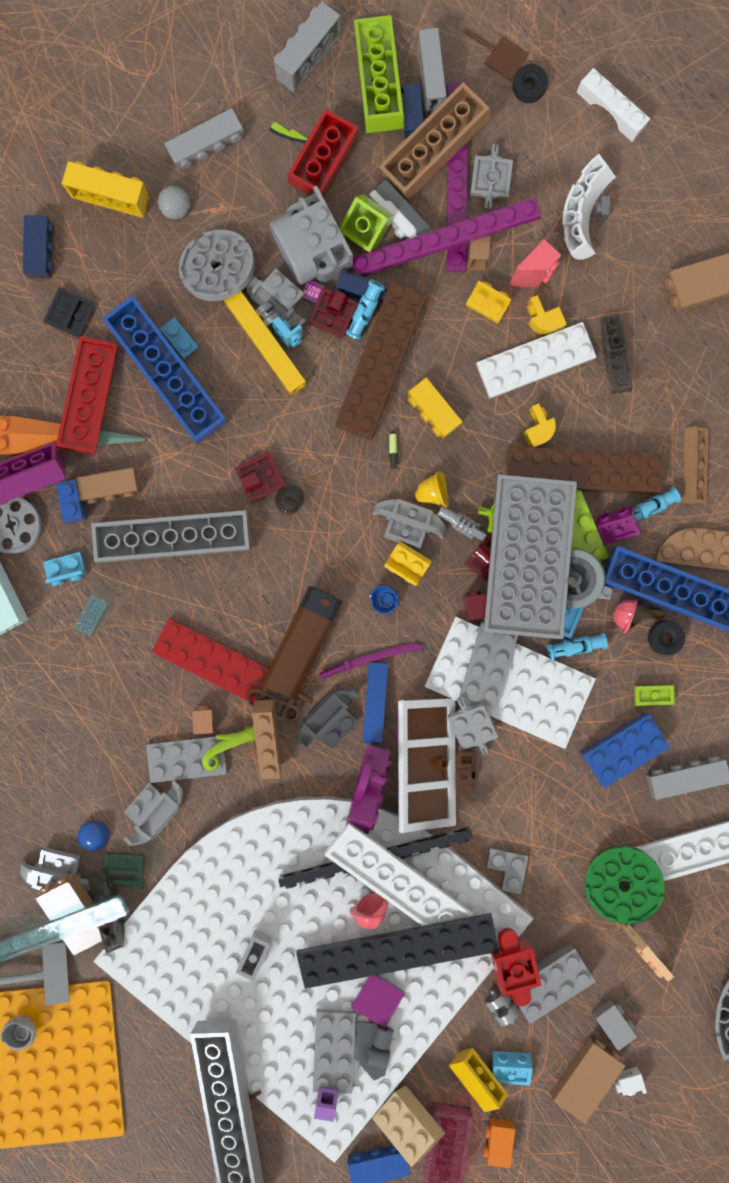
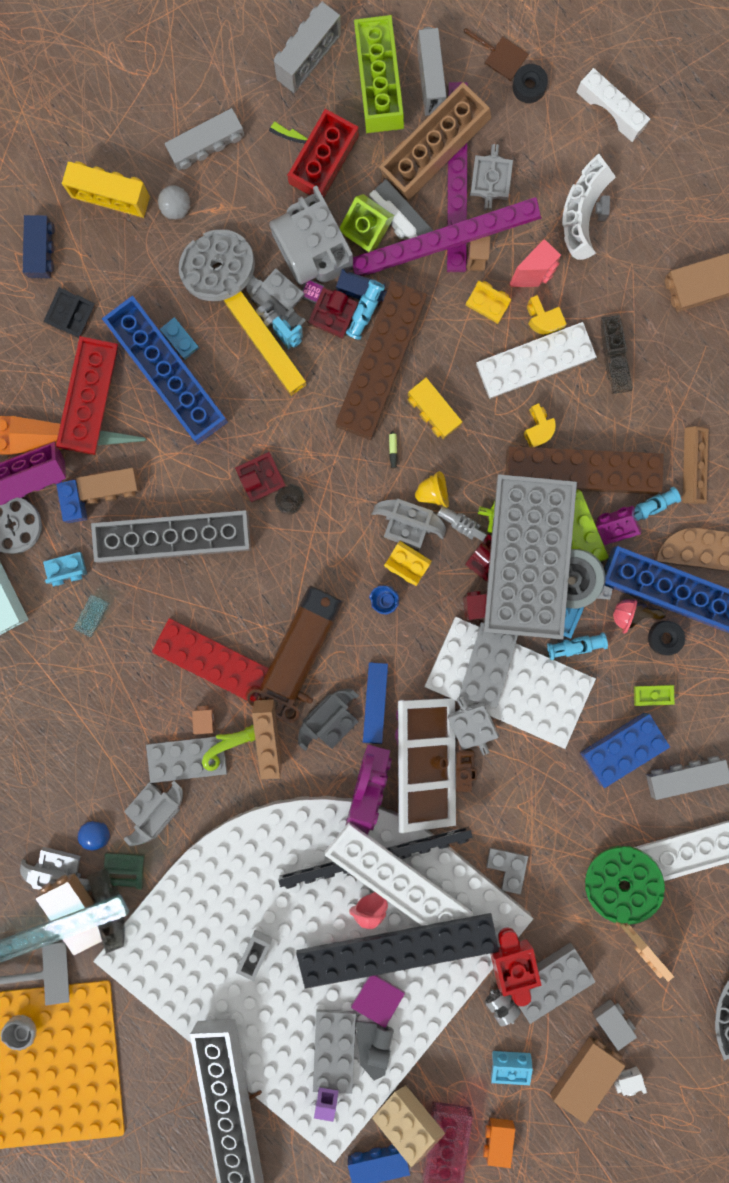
magenta sword [320,643,424,680] -> none
dark blue window [401,84,423,139] -> none
yellow brick [449,1048,508,1112] -> none

